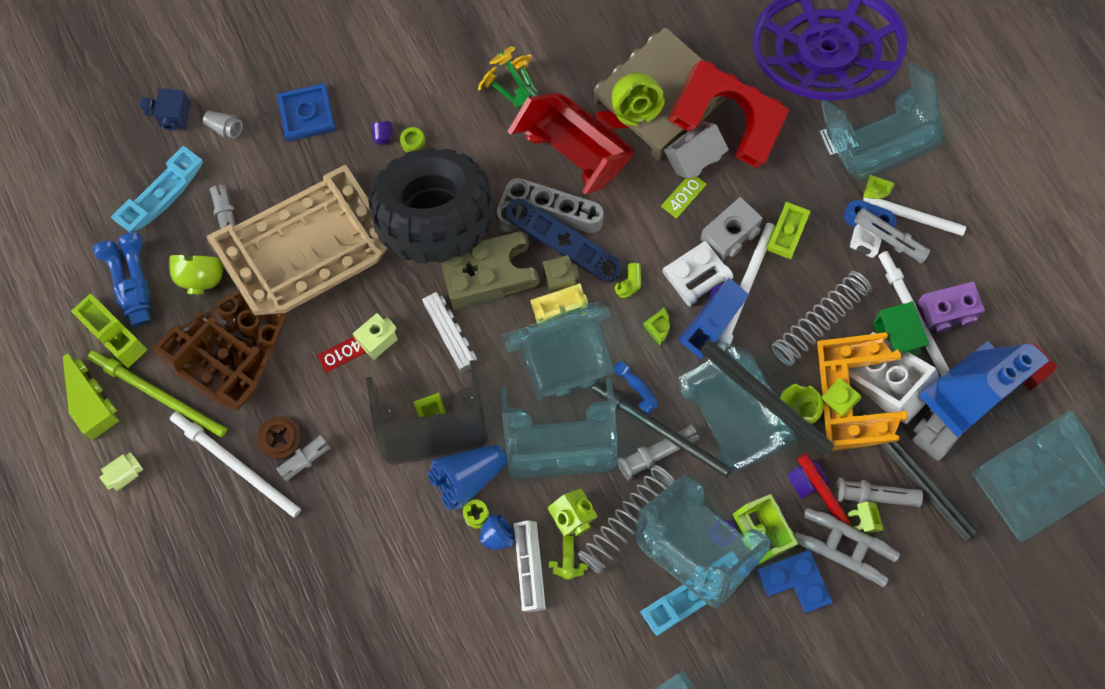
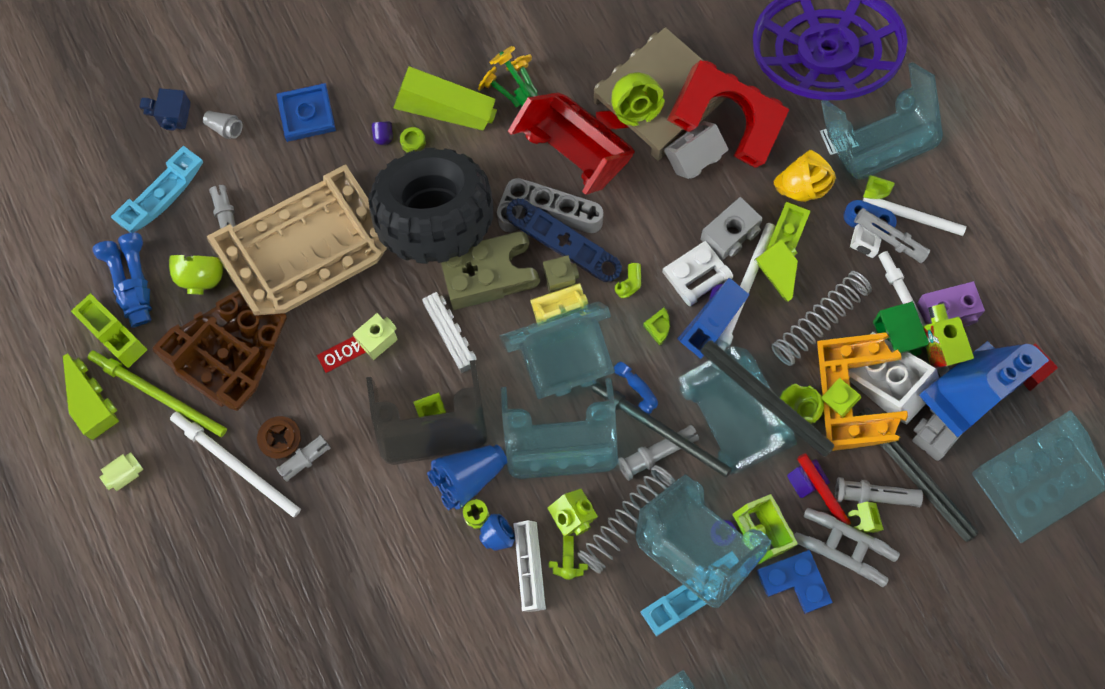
lime sticker [660,176,707,219] -> none
none -> lime slope [393,66,497,130]
none -> lime slope [754,239,798,302]
none -> yellow helmet [774,150,836,202]
none -> lime torso [923,304,974,368]

